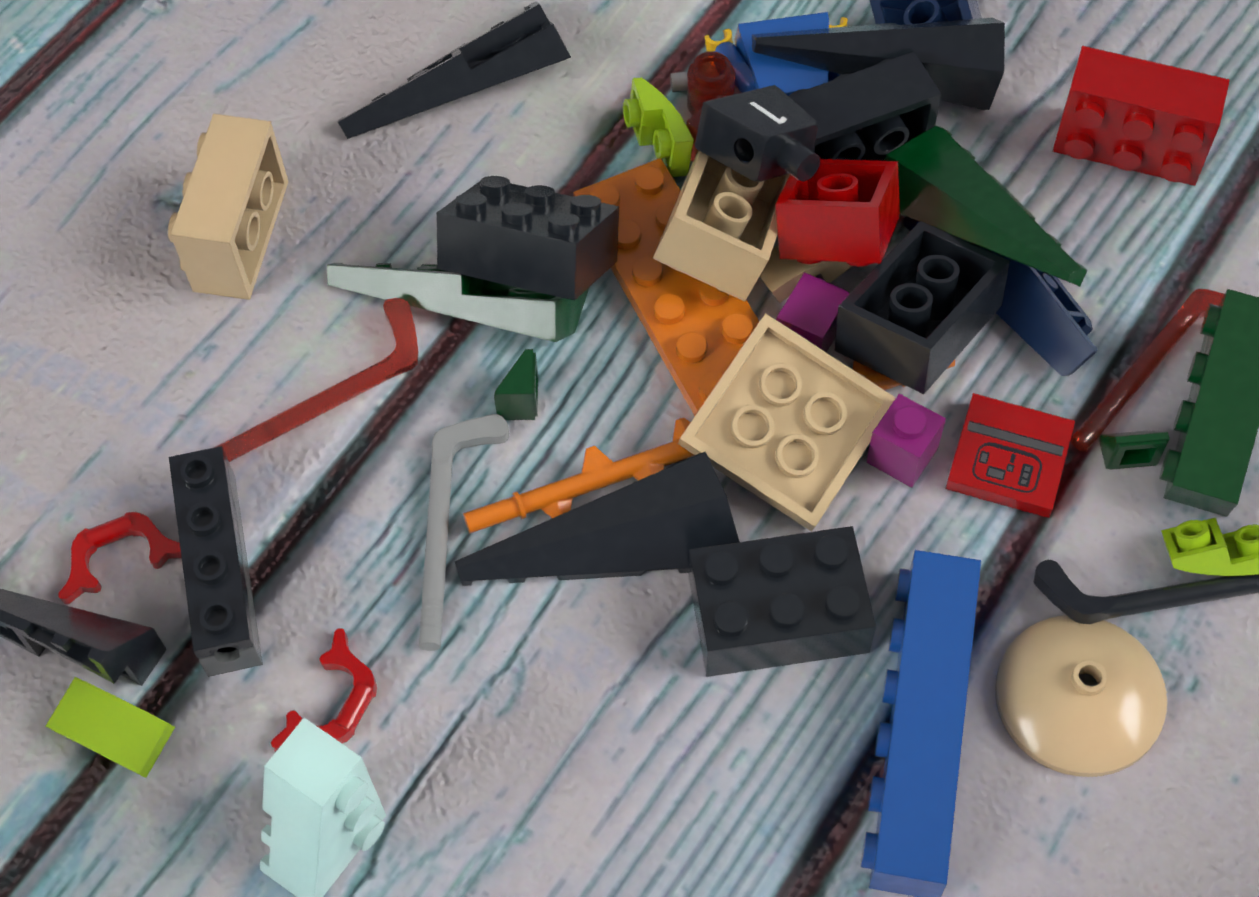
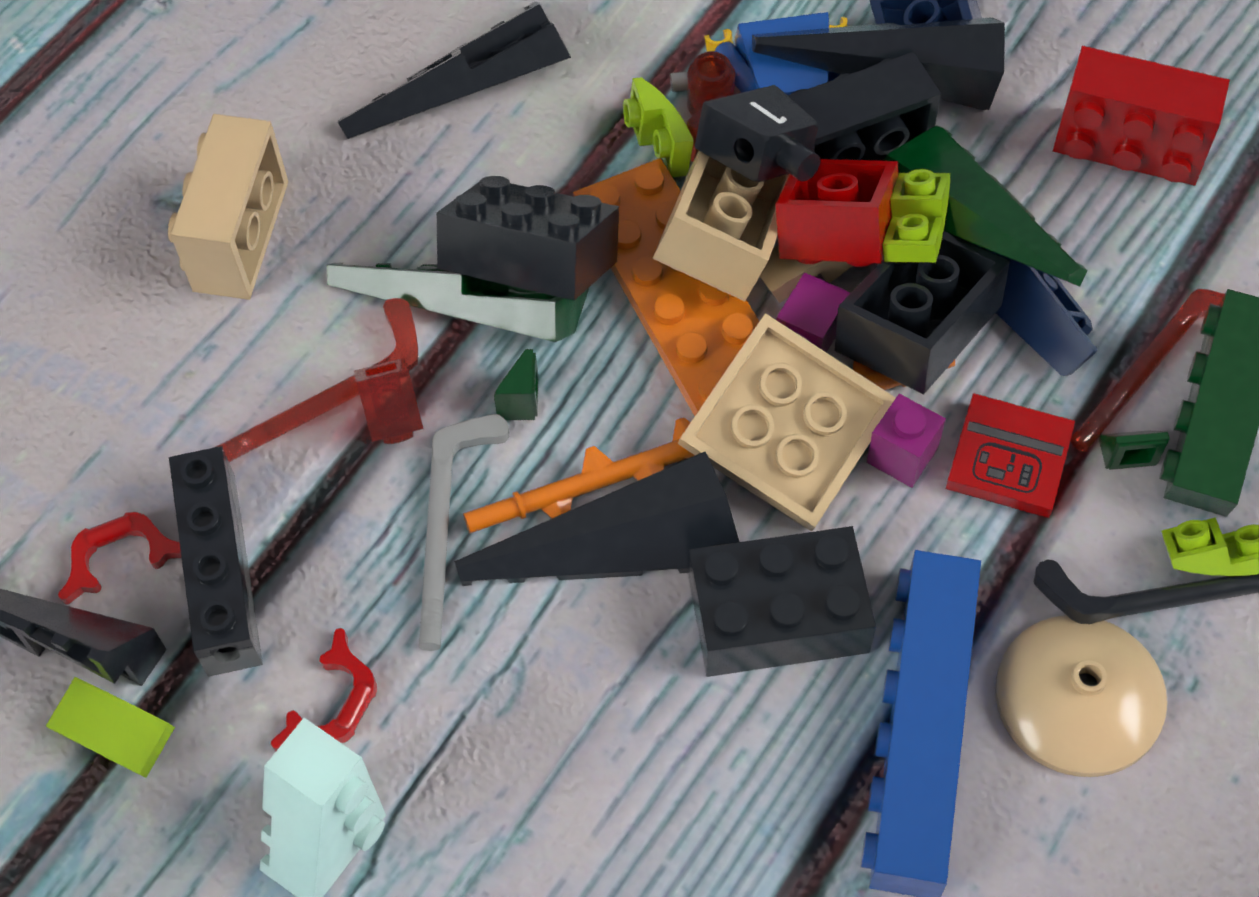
none -> clear red brick [354,358,424,444]
none -> lime slope [883,169,950,263]

